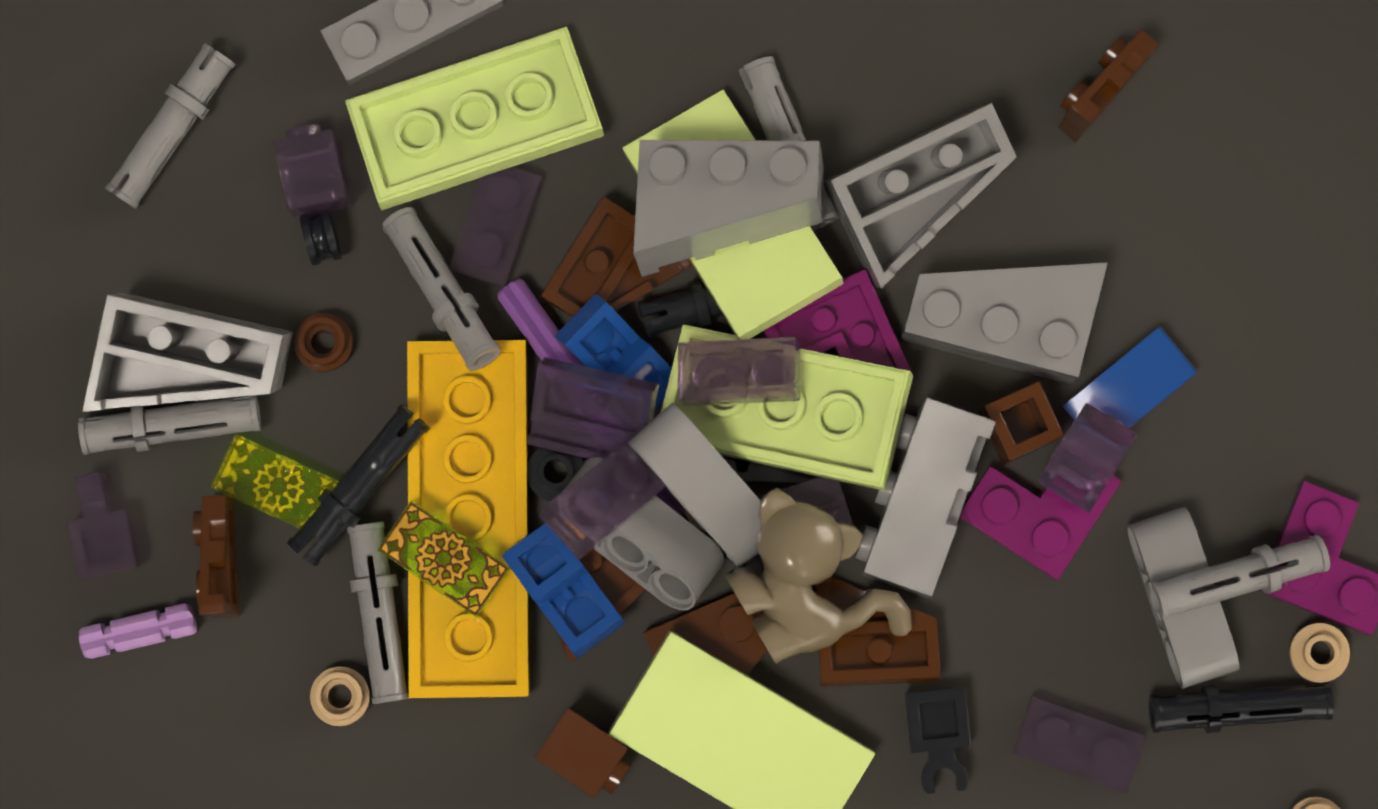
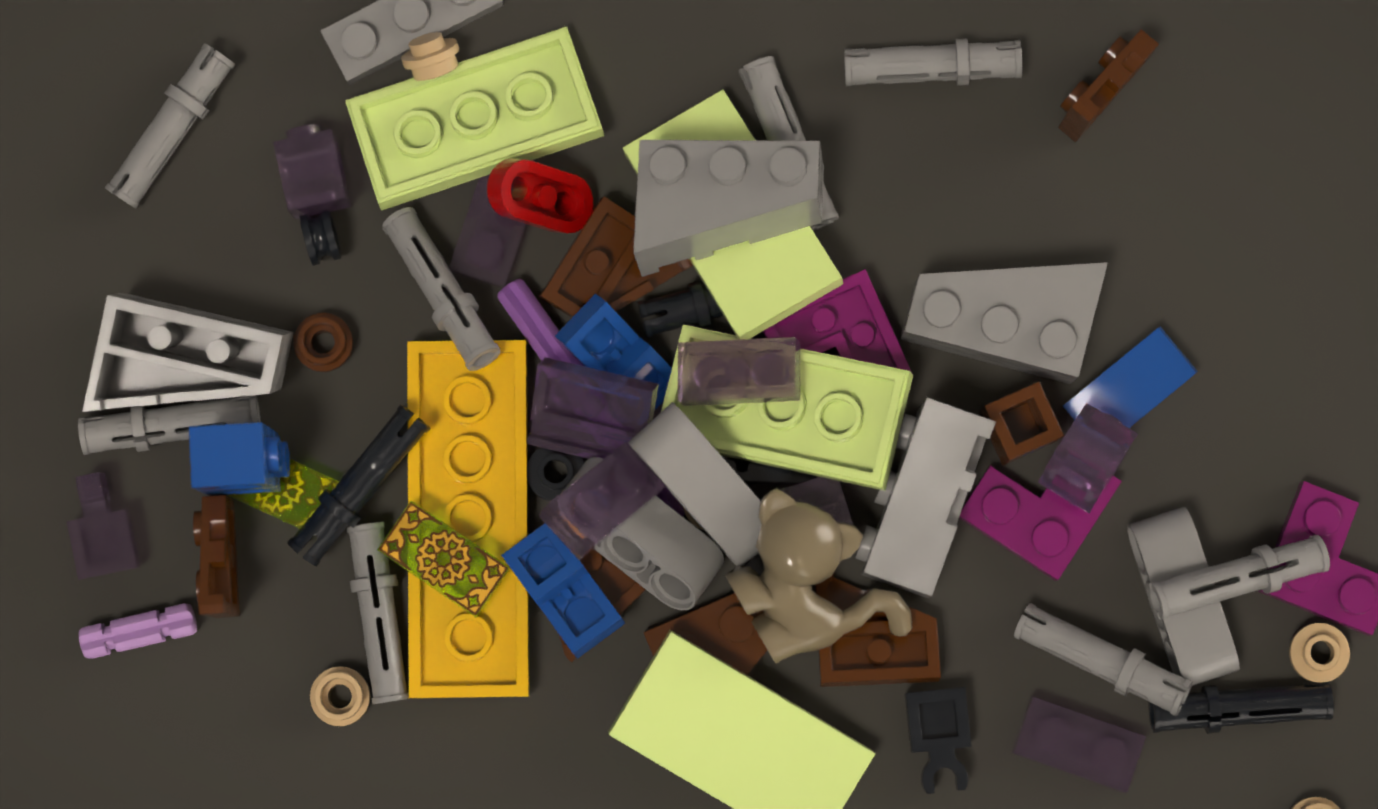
reddish brown brick [534,708,631,798] -> none
light grey wedge [824,103,1017,288] -> none
none -> blue brick [189,422,290,496]
none -> tan plate [401,32,459,81]
none -> red plate [487,159,593,234]
none -> light grey pin [844,38,1022,87]
none -> light grey pin [1014,603,1193,716]

